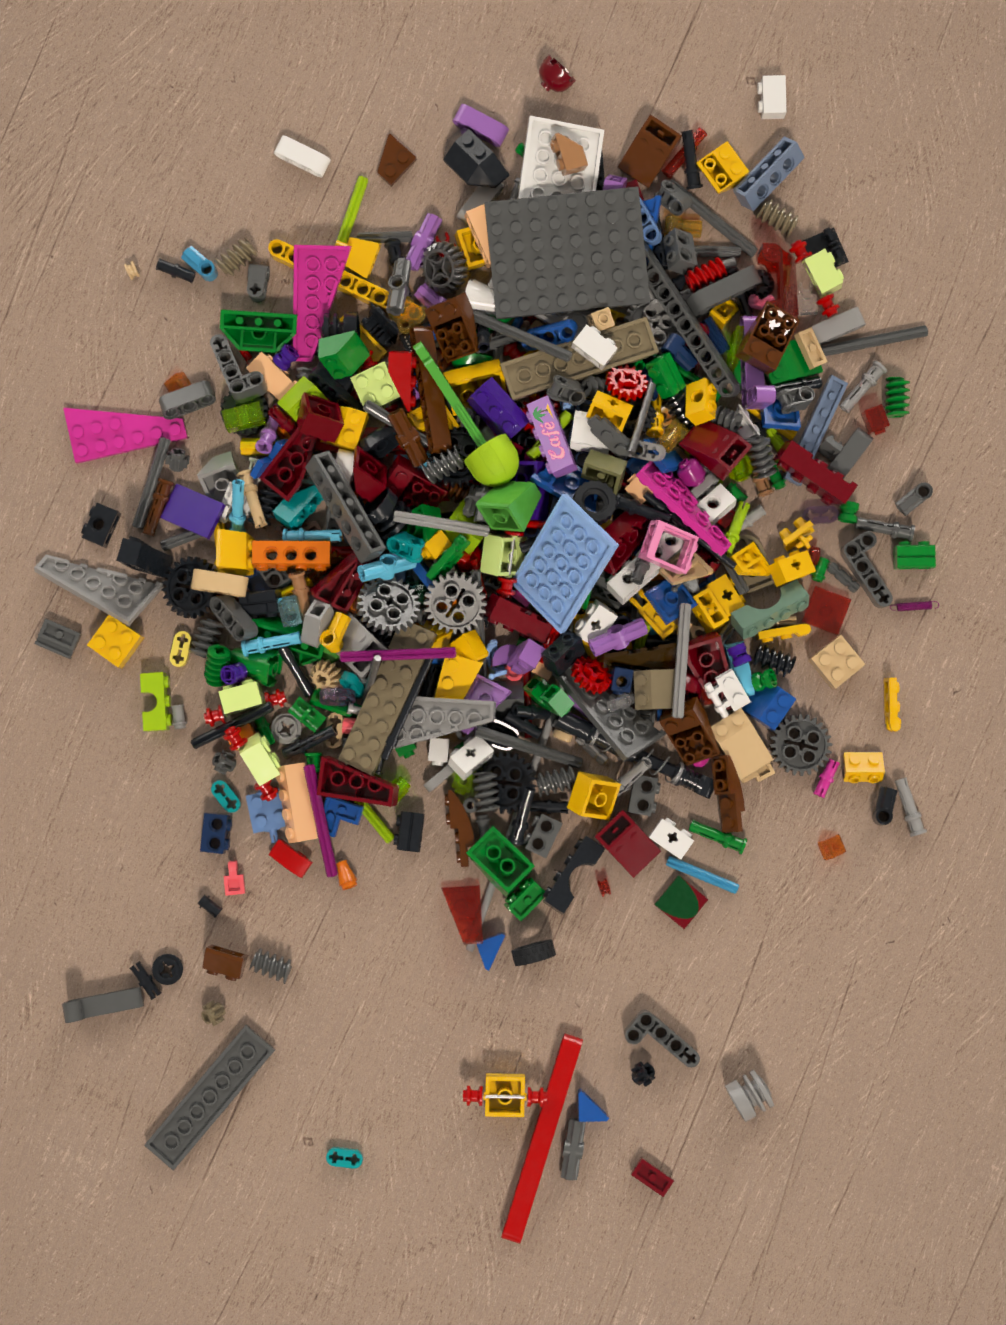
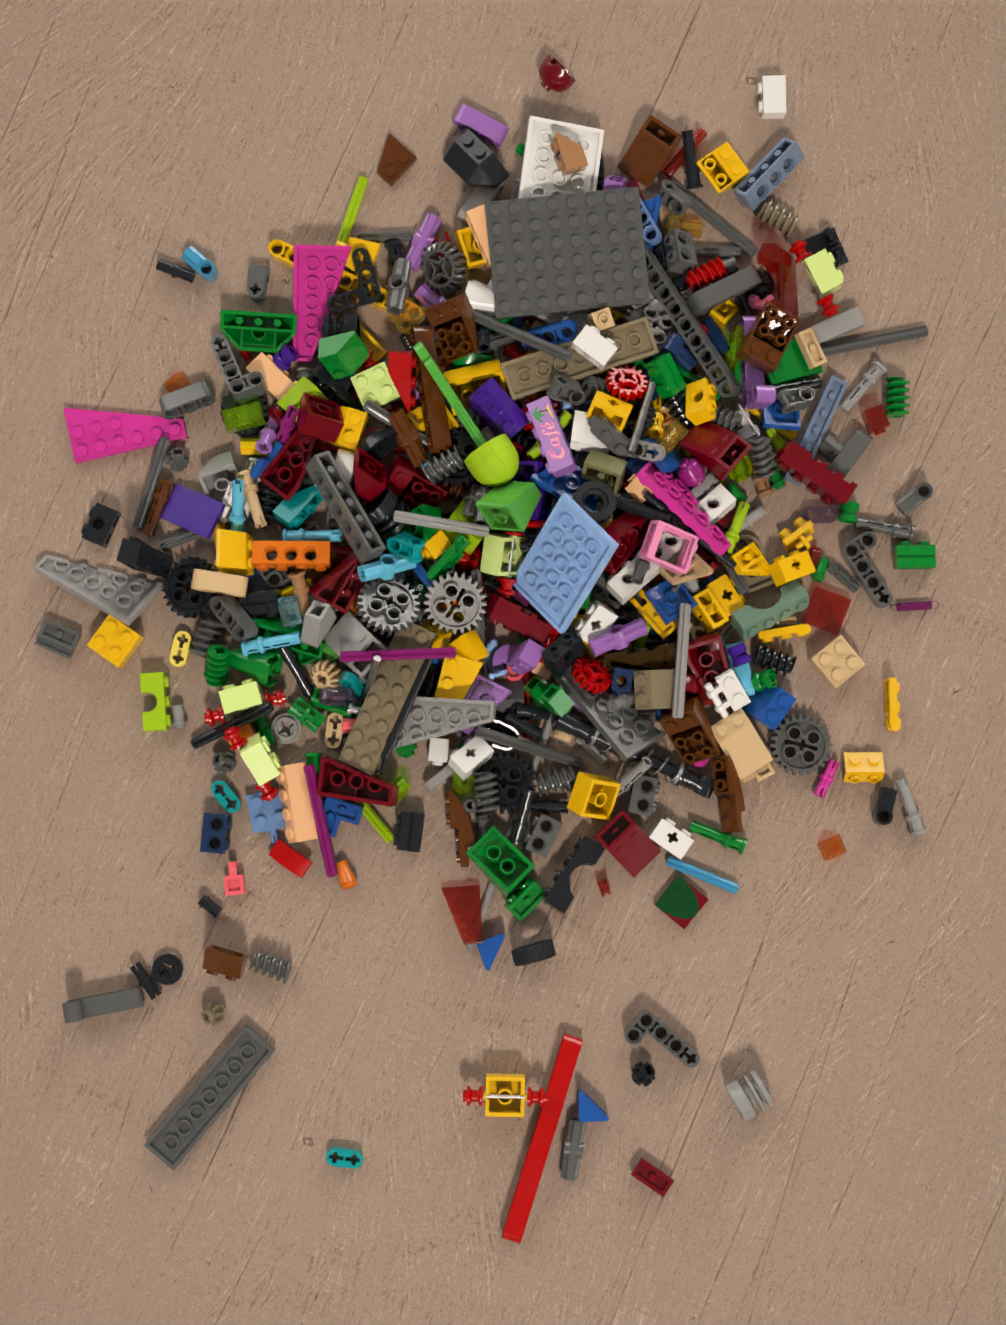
tan bush [124,261,140,280] -> none
dark tan piece [215,237,258,277] -> none
dark purple wheel [220,662,248,685] -> none
white beam [274,136,331,178] -> none
black pin [282,724,338,760] -> none
yellow piece [319,612,351,653] -> none
black hinge [361,303,399,349] -> none
none -> magenta pin [276,405,299,443]
none -> black beam [326,248,381,314]

